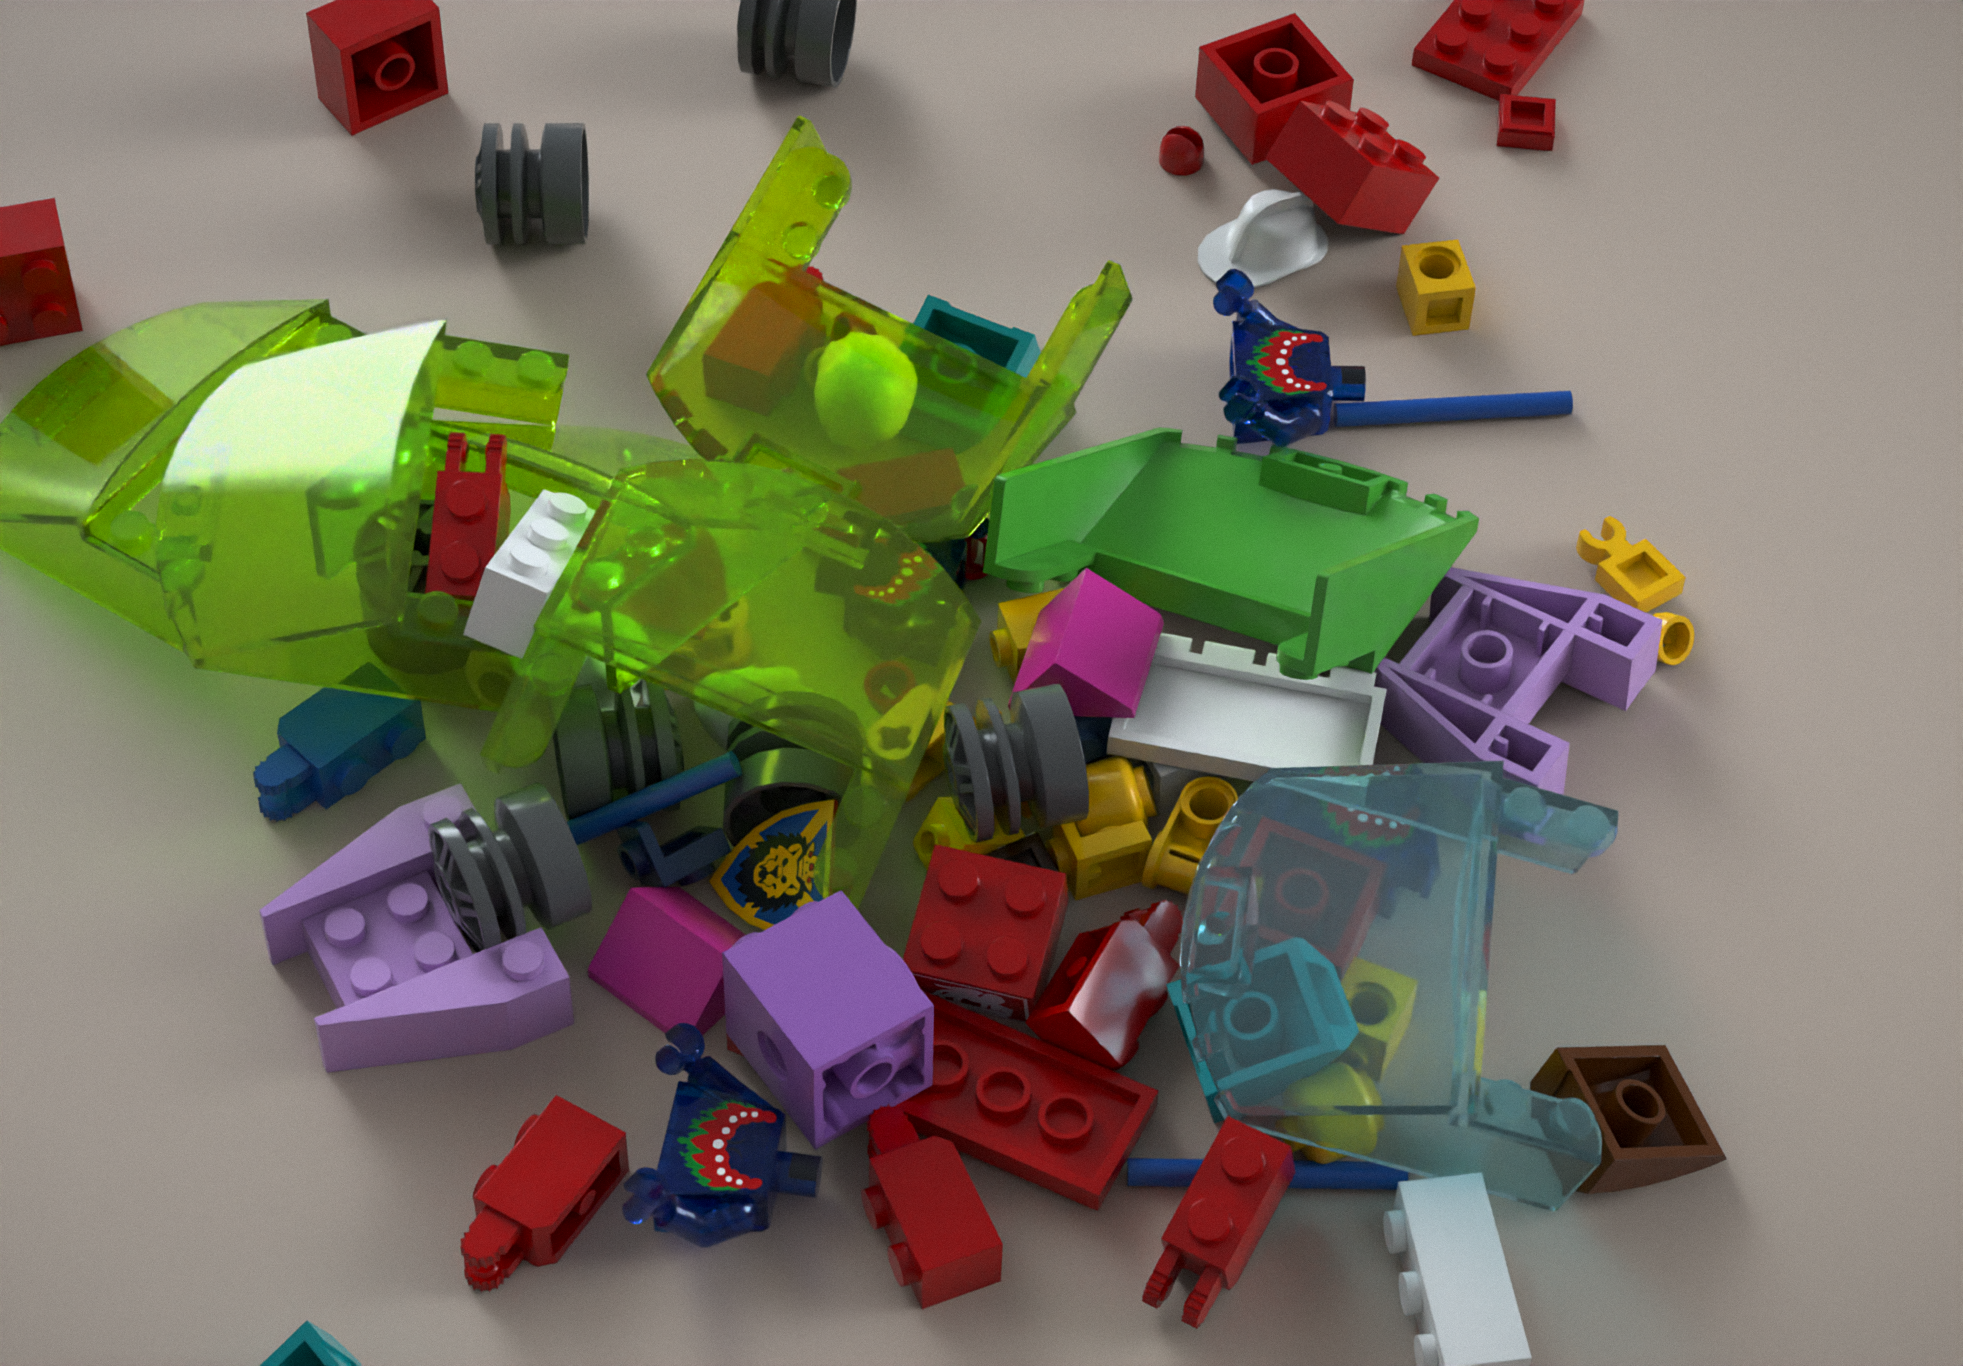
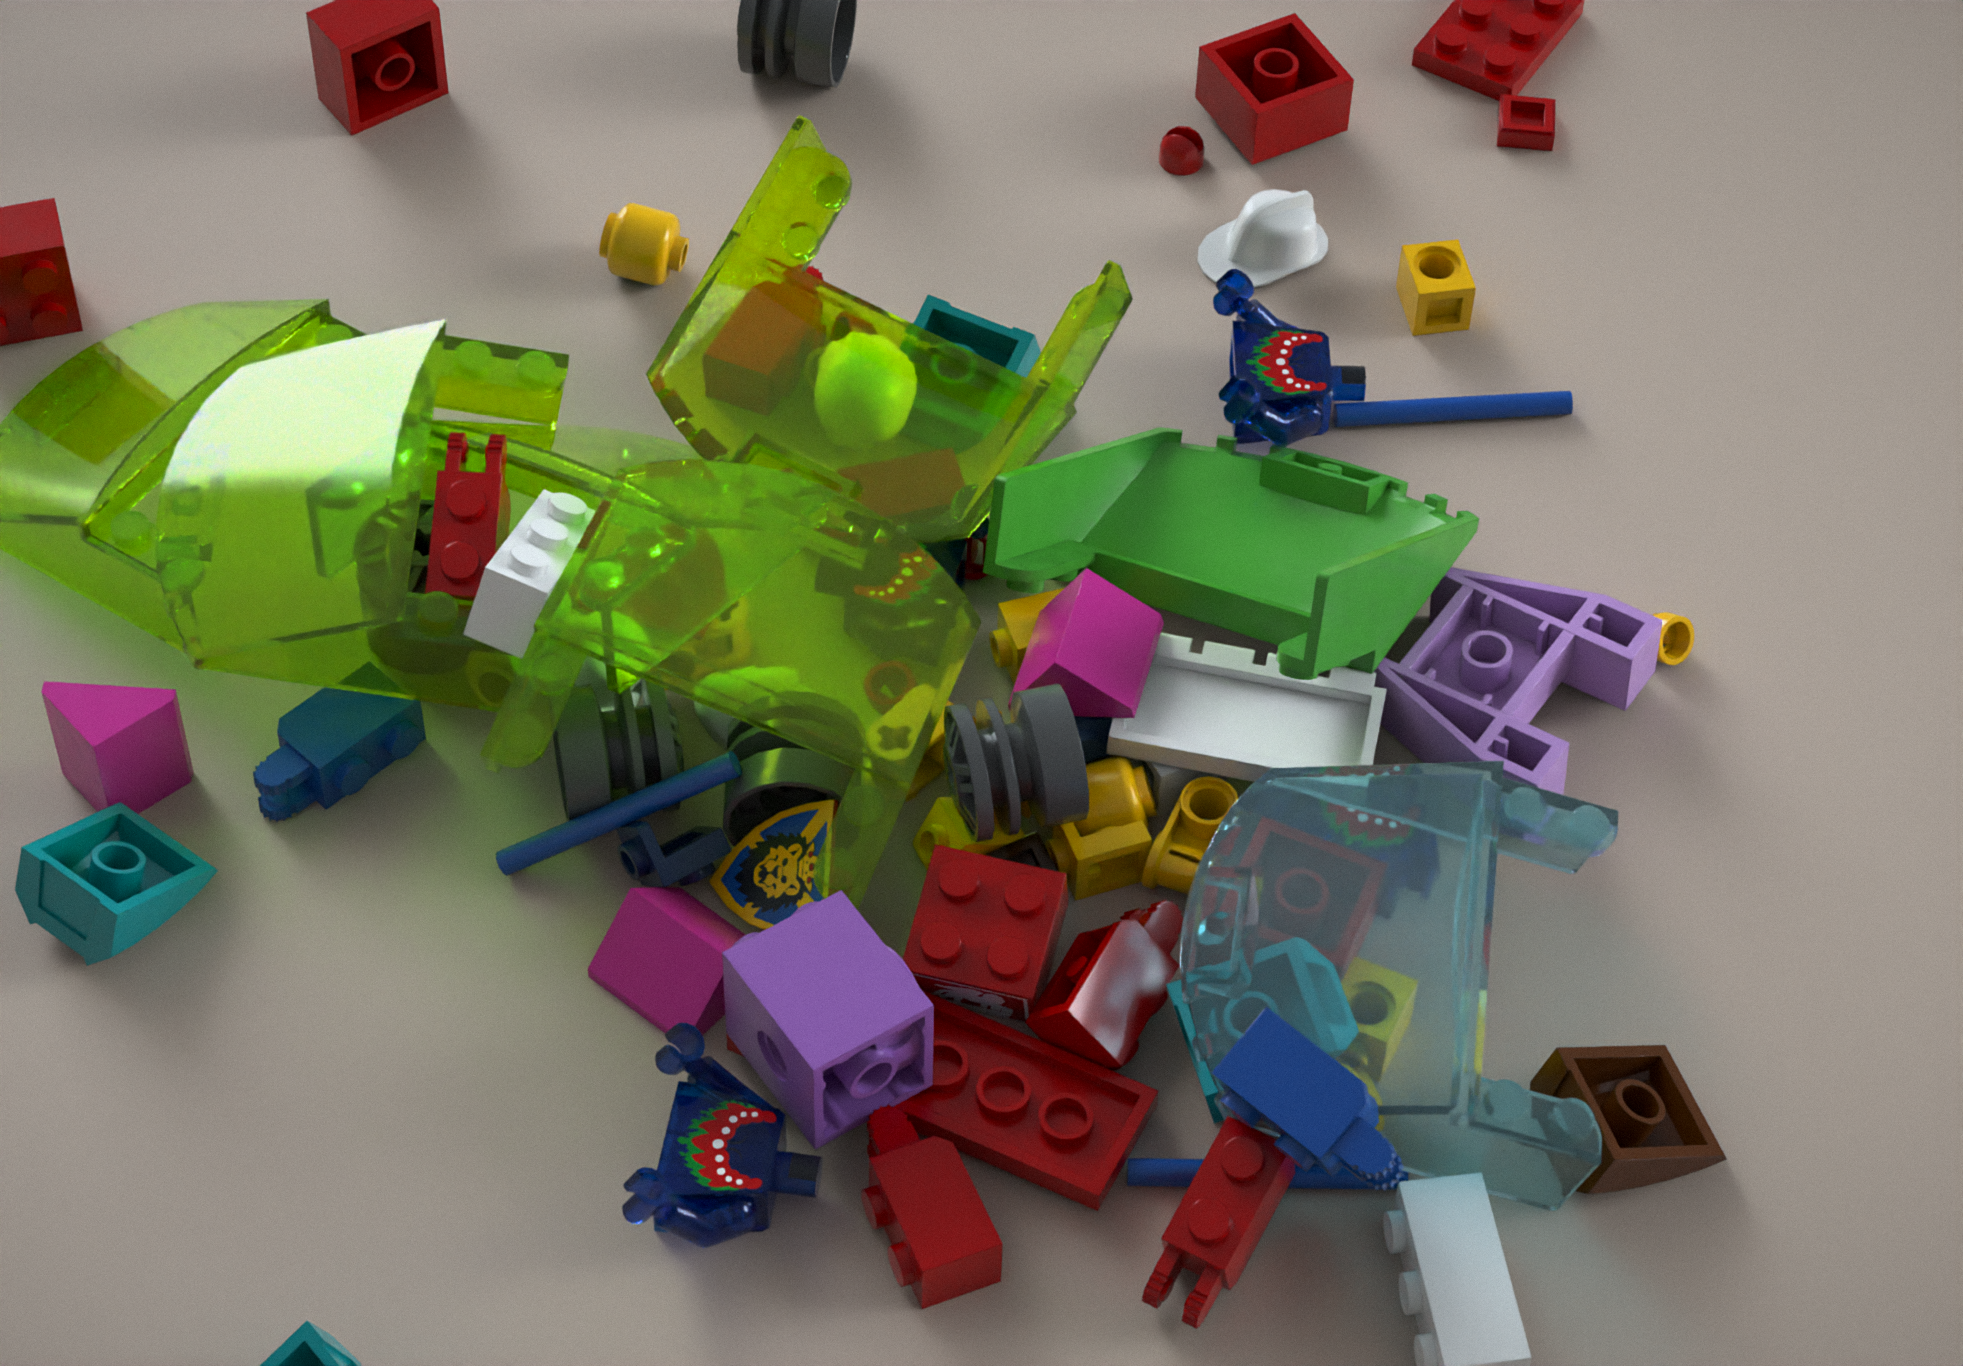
lavender wedge [259,783,574,1073] -> none
dark grey wheel [428,782,592,953] -> none
red hinge [460,1095,629,1293] -> none
dark grey wheel [475,123,589,245] -> none
red brick [1265,101,1439,235] -> none
yellow plate [1576,516,1686,613] -> none
none -> teal slope [15,802,218,966]
none -> dark pink slope [41,681,194,814]
none -> yellow head [599,203,689,286]
none -> blue hinge [1211,1007,1404,1191]

